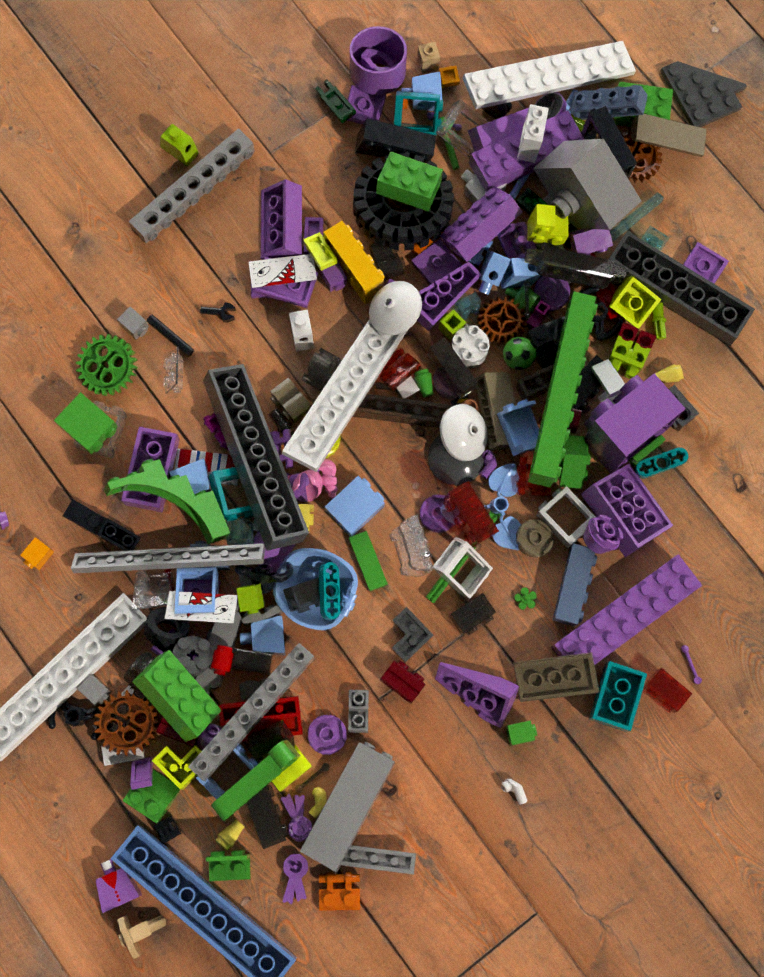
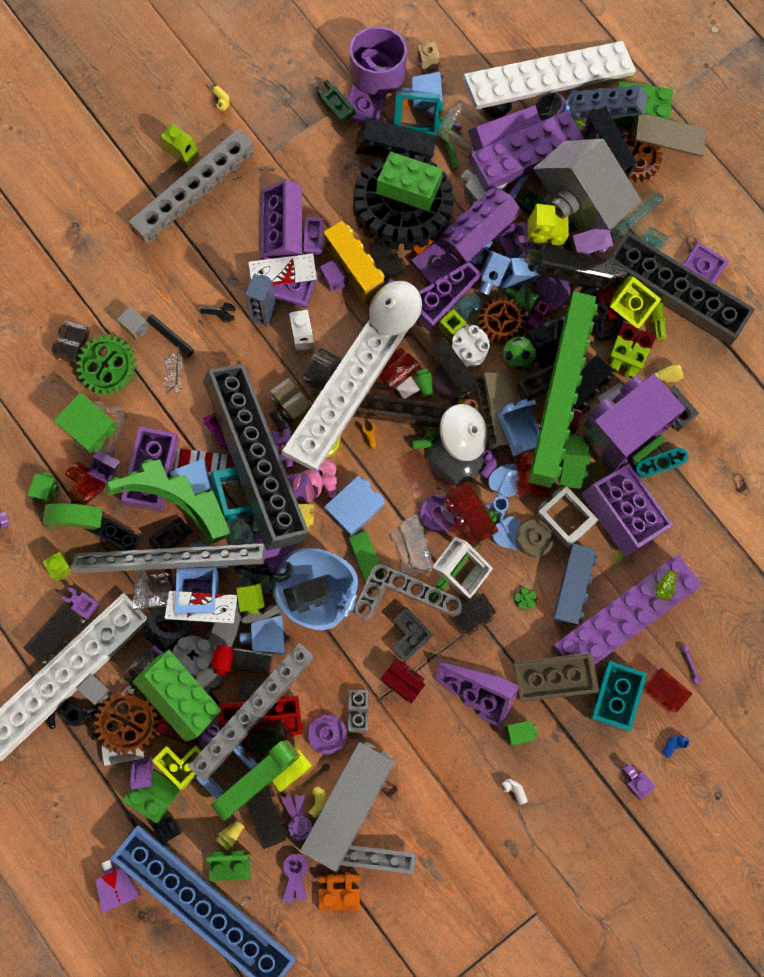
light orange brick [20,537,54,570] -> none
tan piece [117,915,166,959] -> none
neon yellow tile [303,232,338,271] -> none
teal beam [319,562,340,620] -> none
light orange plate [439,65,460,88] -> none
white window [517,104,549,163] -> none
medium lavender cone [583,515,623,554] -> none
white tile [591,359,625,398] -> none
dark grey wing [660,61,747,127] -> none
none -> clear smoke brick [23,603,85,665]
none -> bright green brick [28,472,58,504]
none -> bright green arch [43,504,103,530]
none -> lime brick [43,552,73,581]
none -> clear smoke brick [52,320,90,365]
none -> medium lavender plate [62,587,99,620]
none -> clear red plate [65,461,107,505]
none -> medium lavender piece [88,451,120,483]
none -> black slope [149,517,192,549]
none -> light yellow arm [212,86,230,111]
none -> sand blue brick [245,274,276,327]
none -> light grey beam [355,564,462,621]
none -> light orange piece [362,423,376,449]
none -> bright green arm [412,427,437,449]
none -> medium lavender plate [622,764,656,800]
none -> clear neon green cone [655,570,678,601]
none -> blue arm [661,735,689,758]

